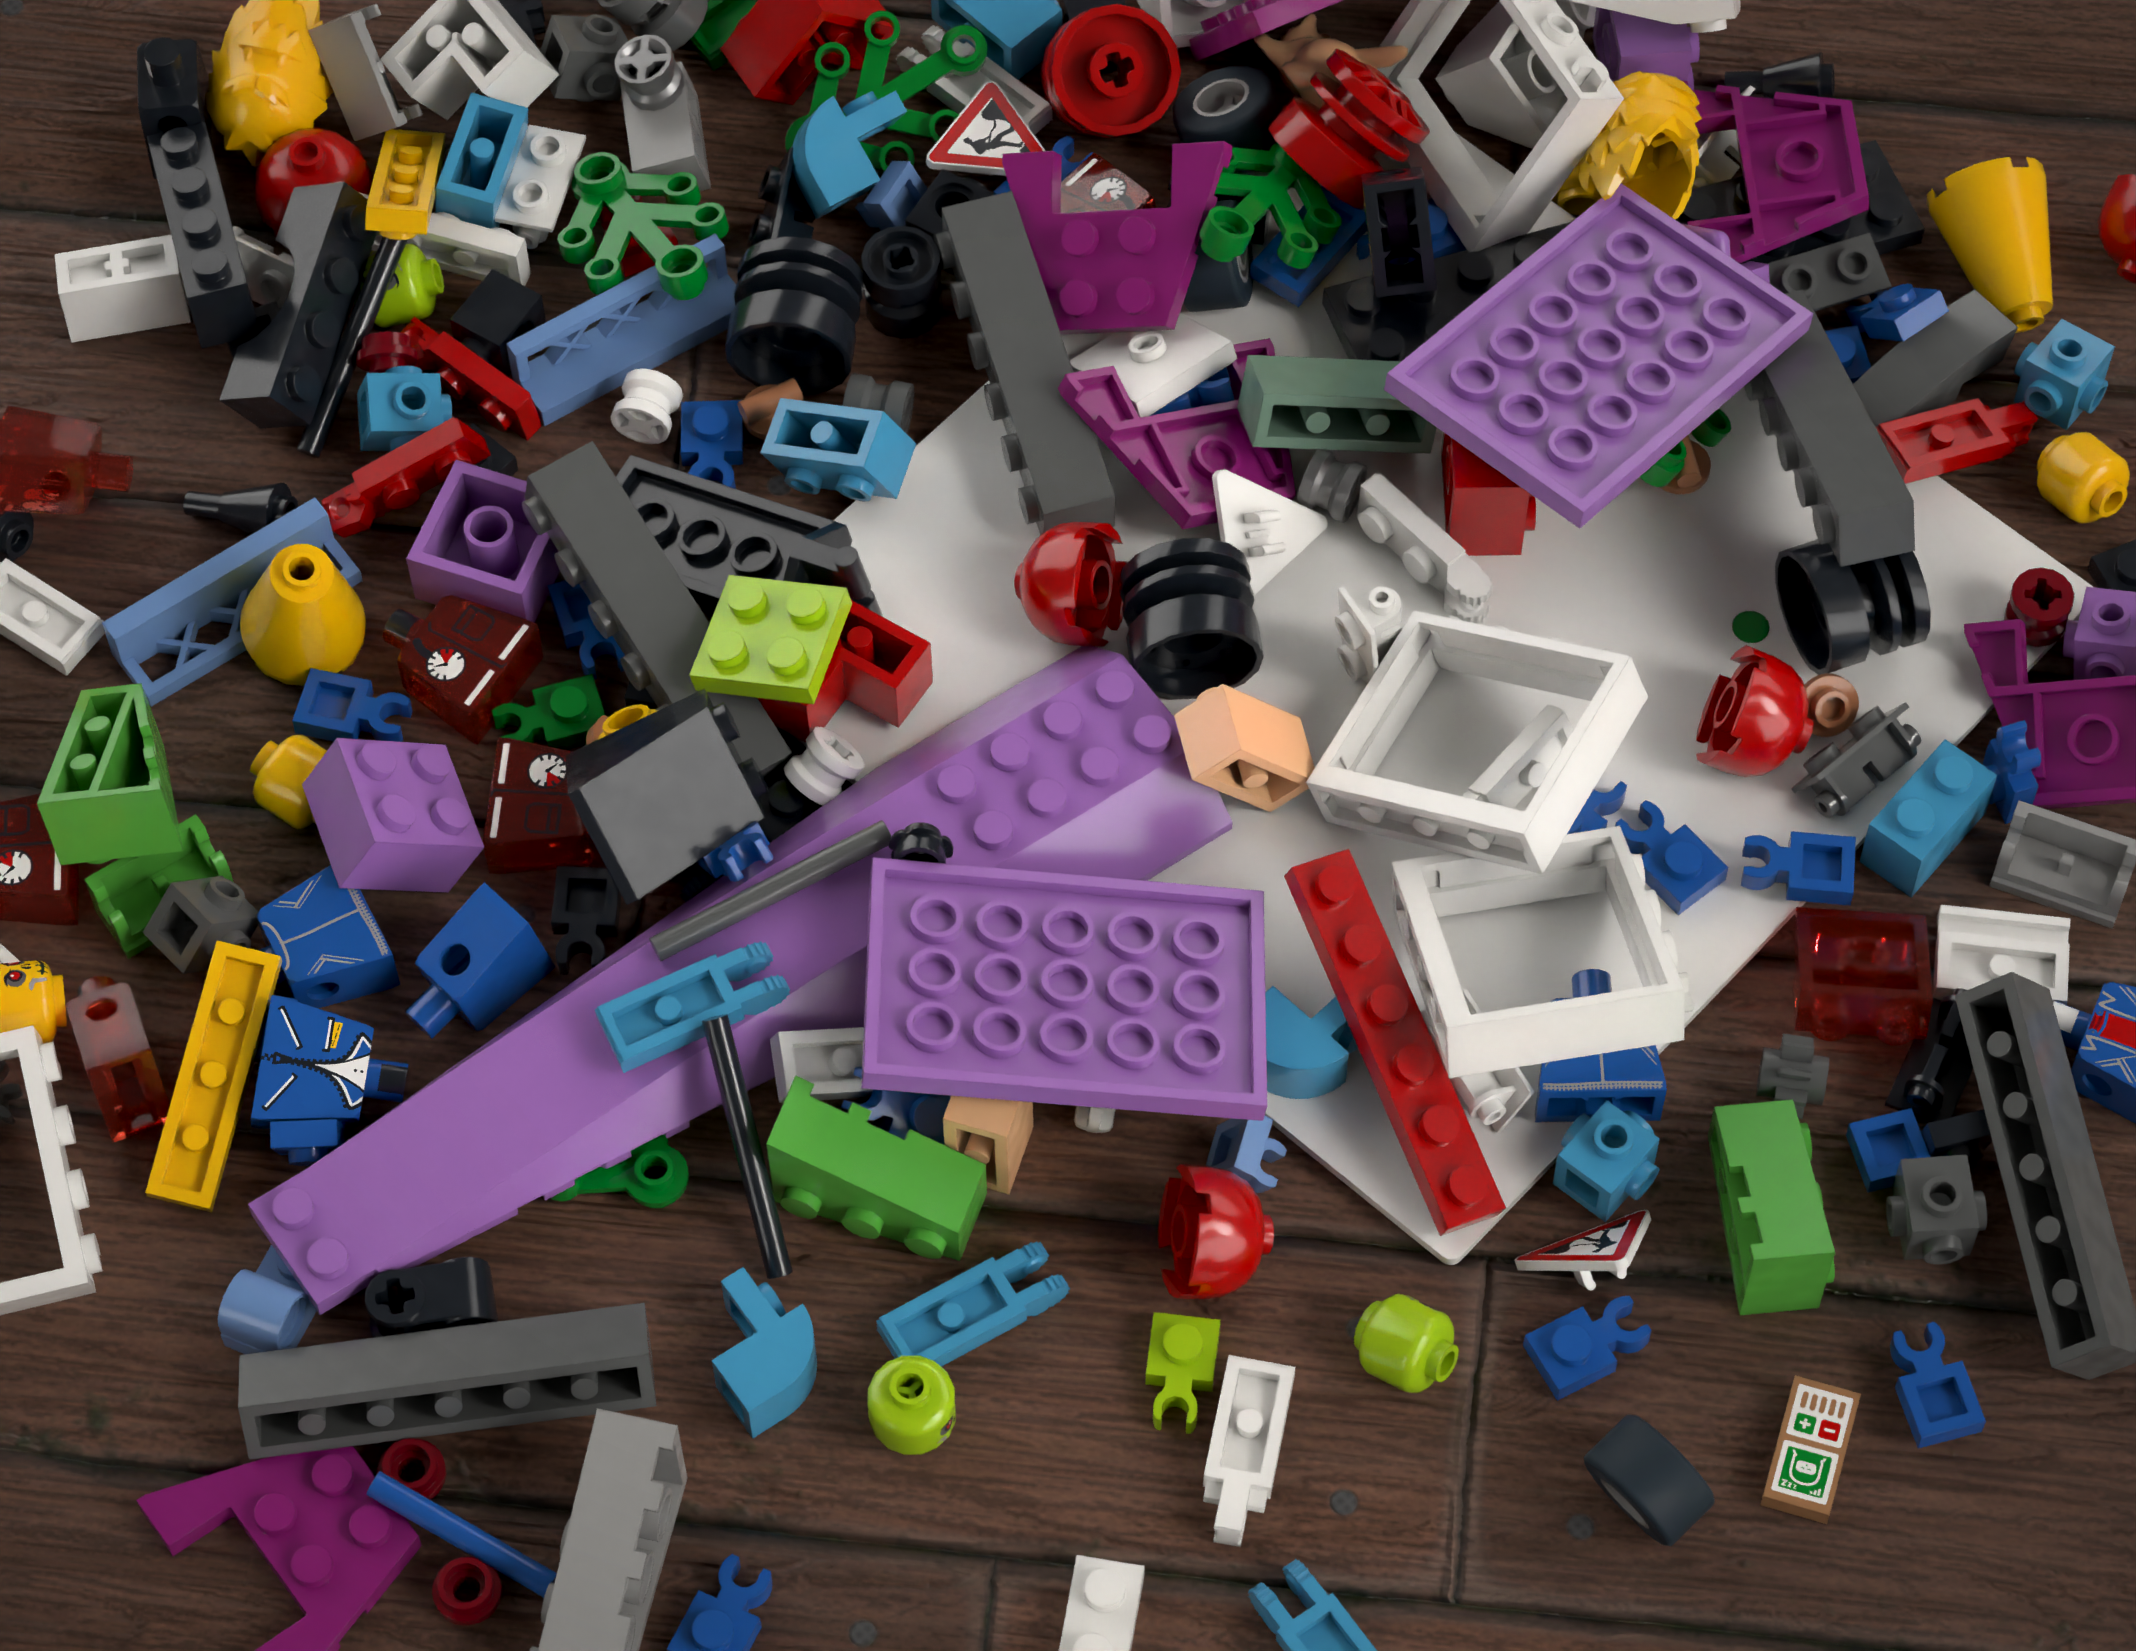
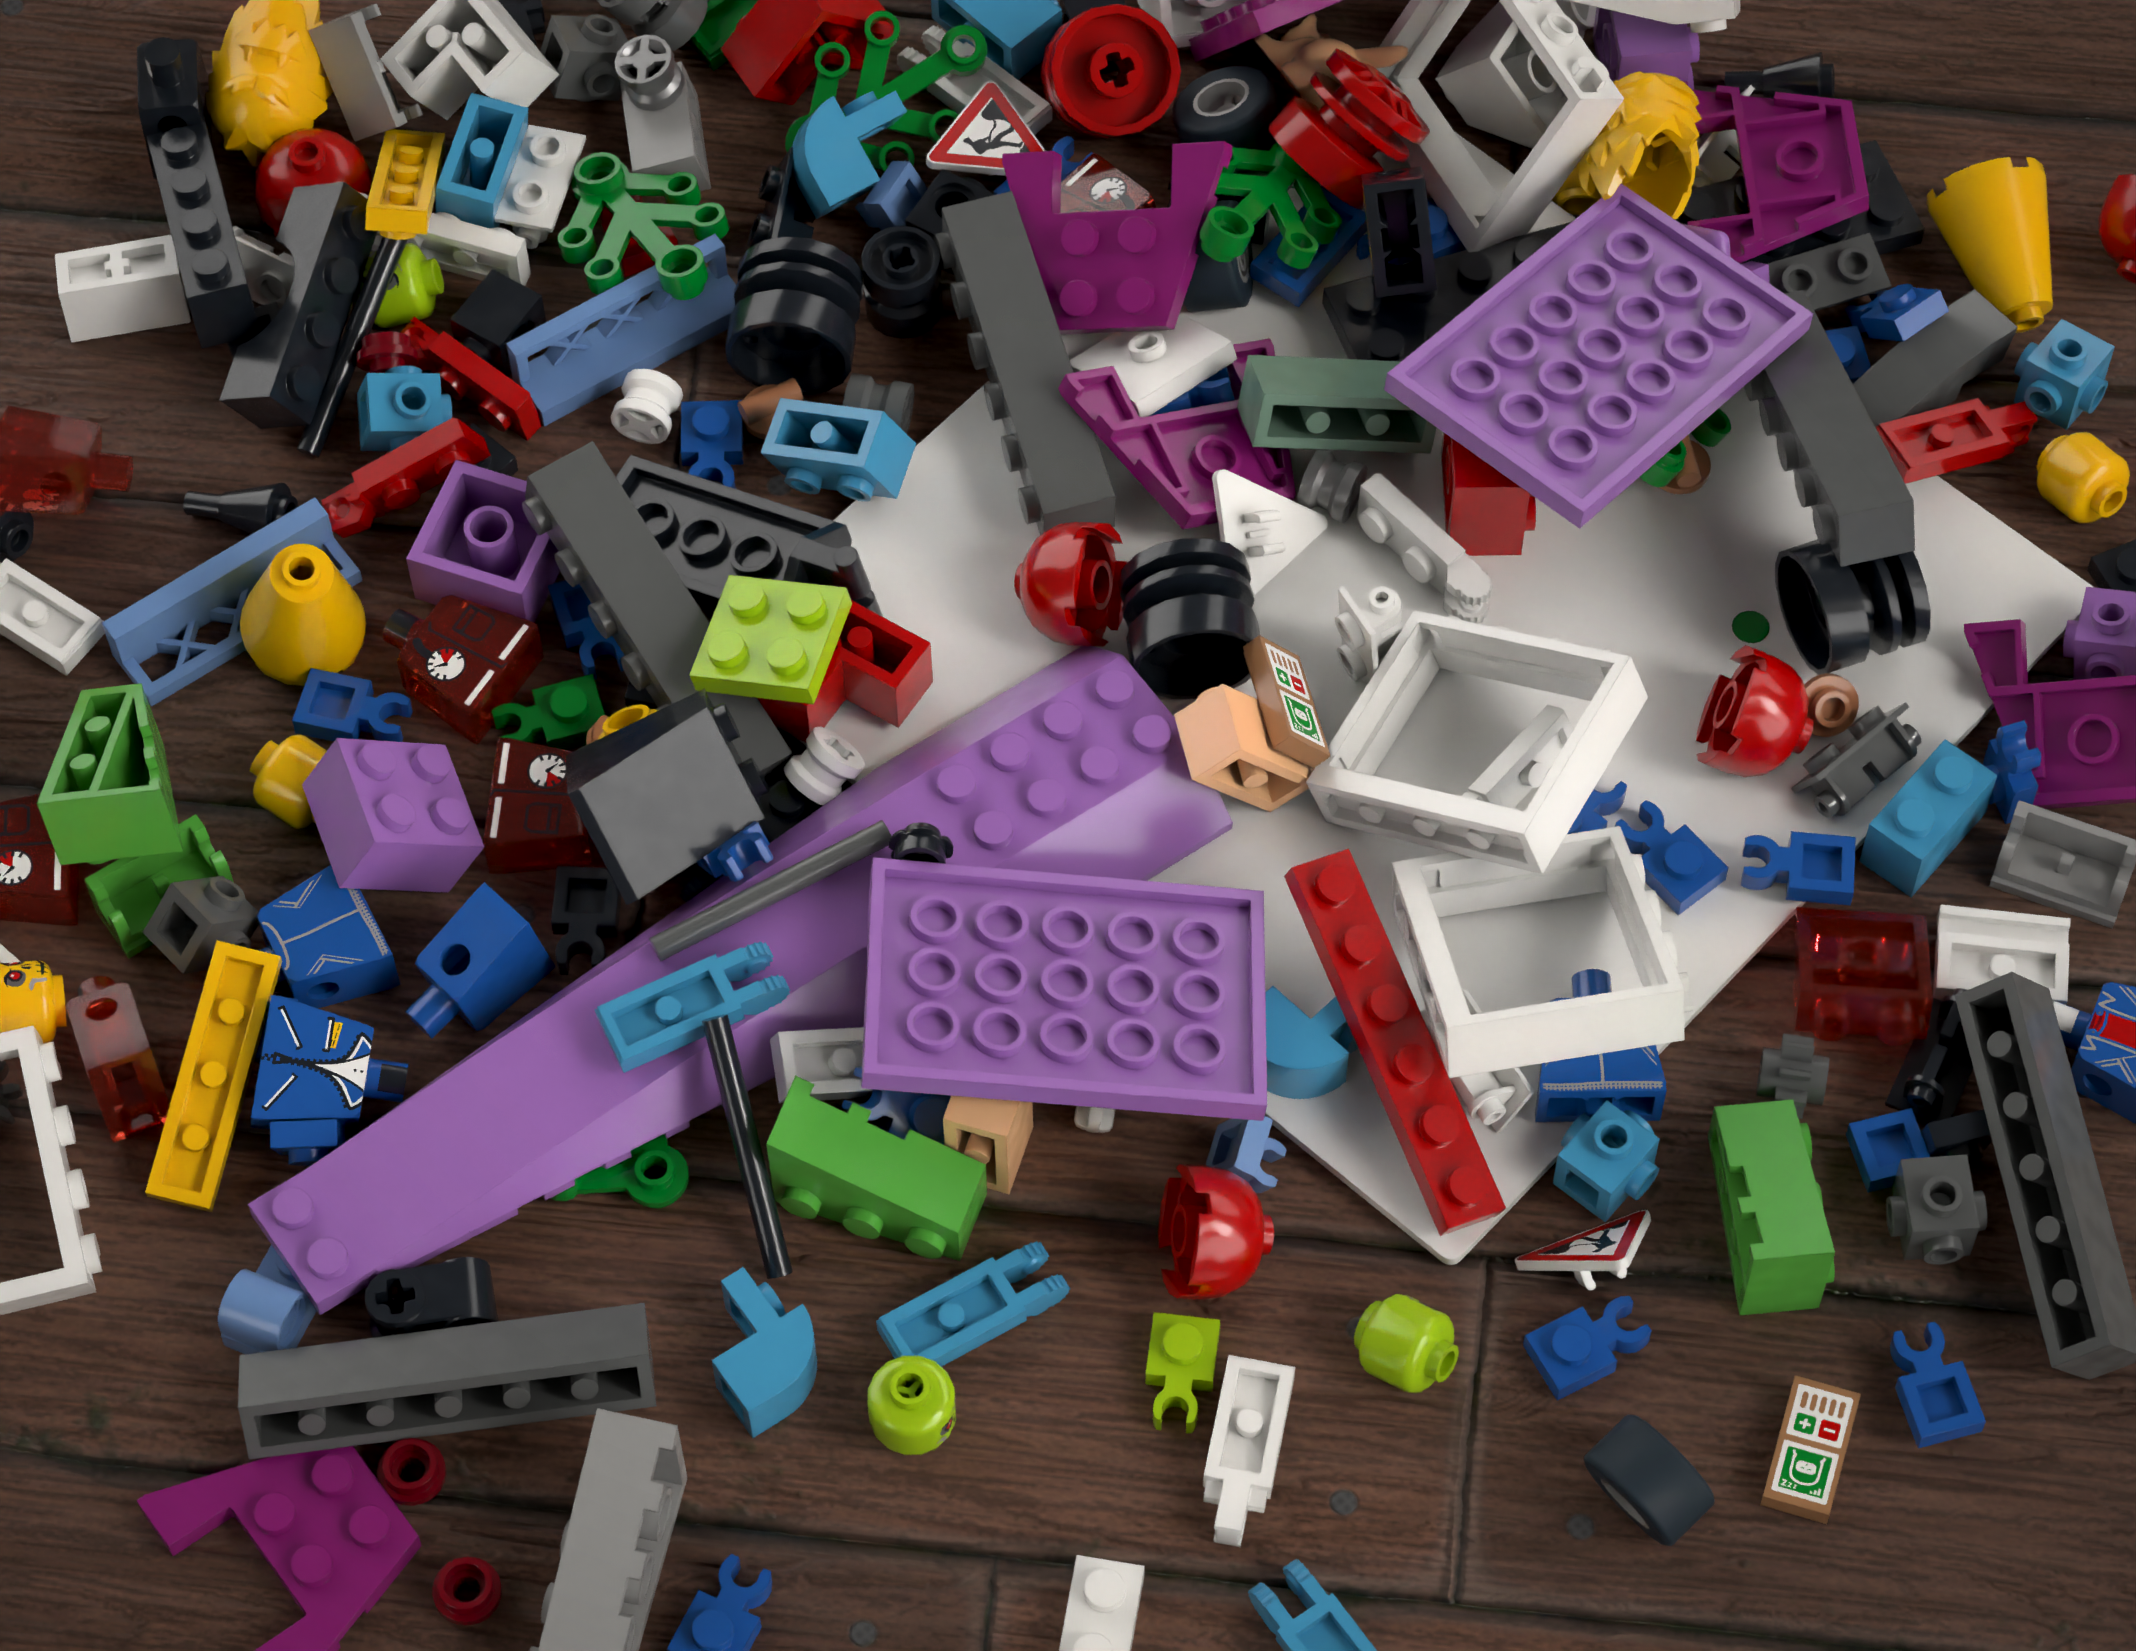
blue bar [366,1471,557,1598] -> none
dark red wheel [2004,567,2075,647] -> none
none -> medium nougat tile [1243,635,1331,768]

